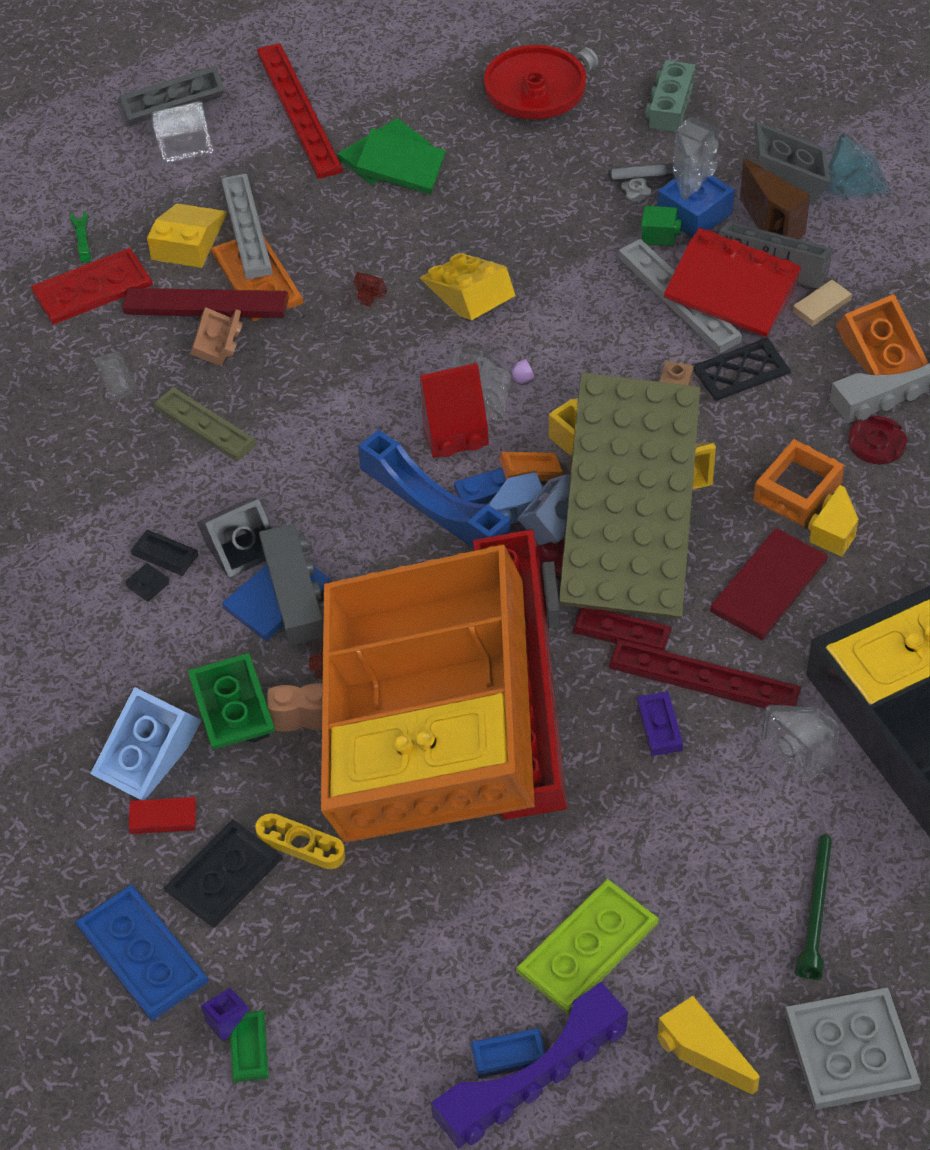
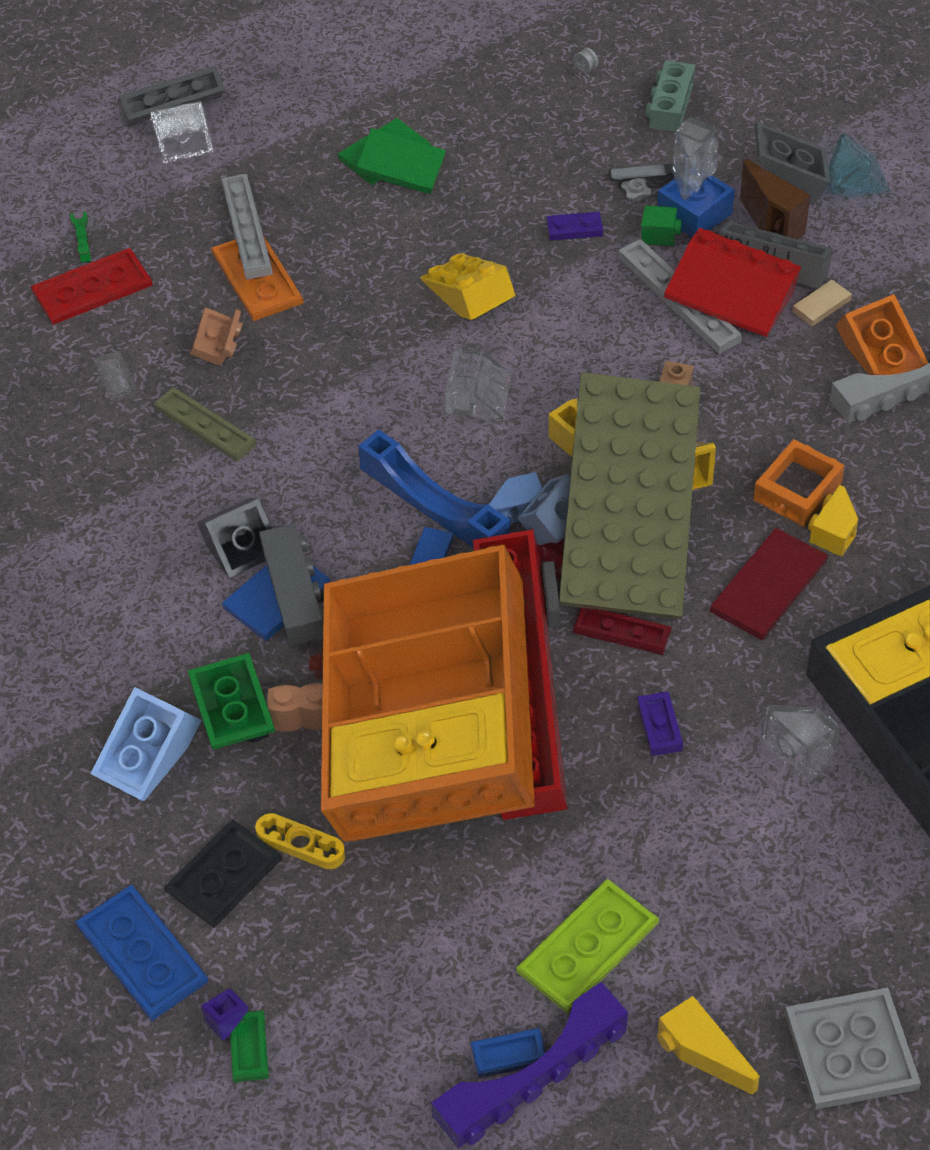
dark red tile [122,288,289,318] -> none
black plate [125,563,169,602] -> none
red tile [129,797,196,834] -> none
black tile [131,529,198,576] -> none
yellow slope [147,203,227,268] -> none
red tile [257,43,343,179] -> none
clear red tile [353,272,387,307] -> none
red slope [420,363,489,458] -> none
blue plate [454,468,506,504] -> none
red dish [484,45,586,119] -> none
orange tile [499,452,564,481] -> none
lavender hinge [511,359,535,384] -> none
dark red tile [609,639,802,716] -> none
black window [693,337,791,401] -> none
dark green piece [795,834,832,980] -> none
dark red tile [848,416,907,465] -> none
none -> blue tile [409,527,454,565]
none -> dark purple plate [547,212,603,241]

